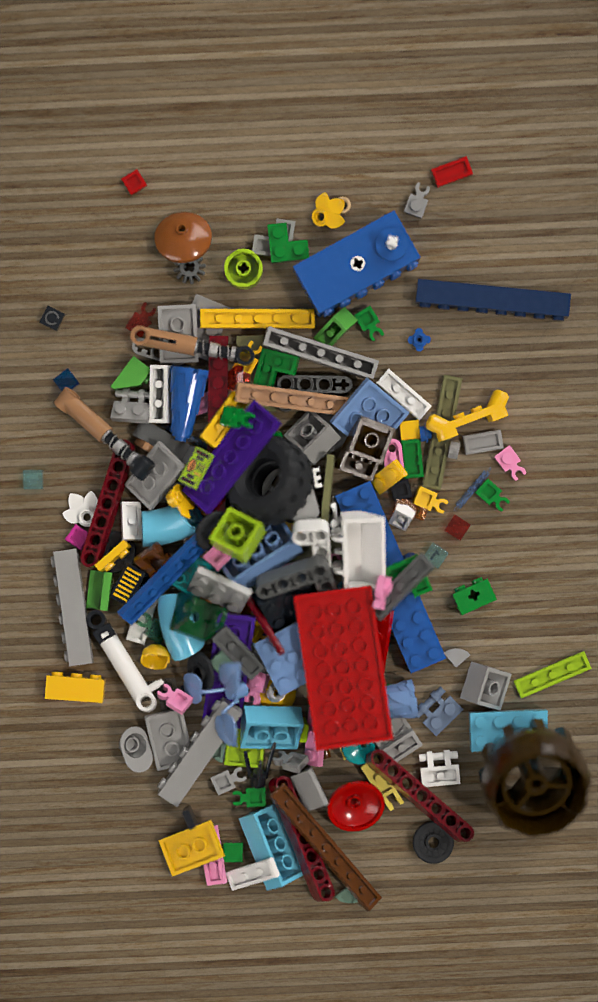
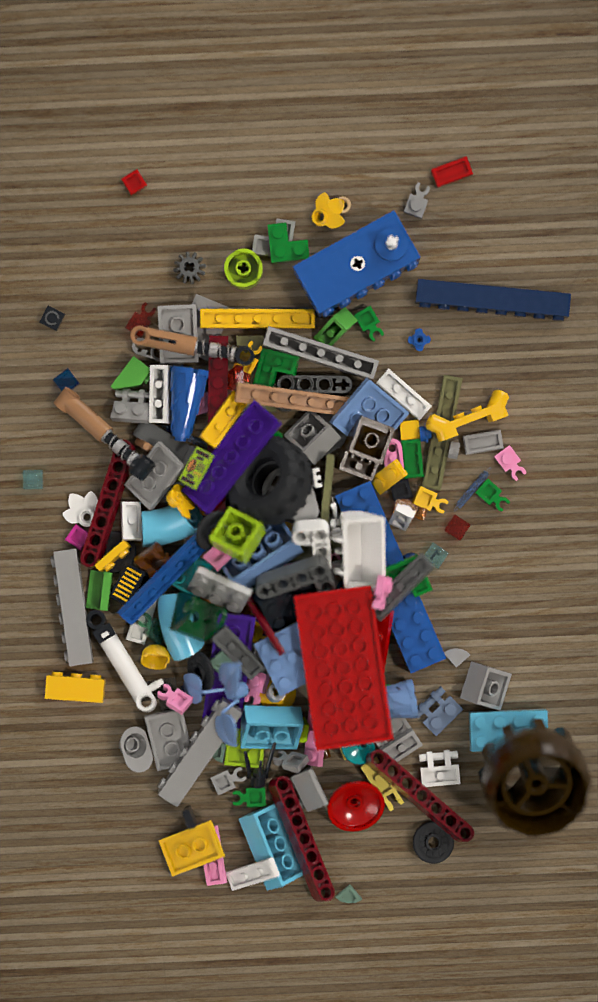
dark orange dish [154,212,212,263] -> none
green plate [220,406,256,429] -> none
green tile [224,842,243,862] -> none
reddish brown tile [268,783,382,911] -> none
green brick [451,577,497,615] -> none
lime tile [513,651,592,699] -> none

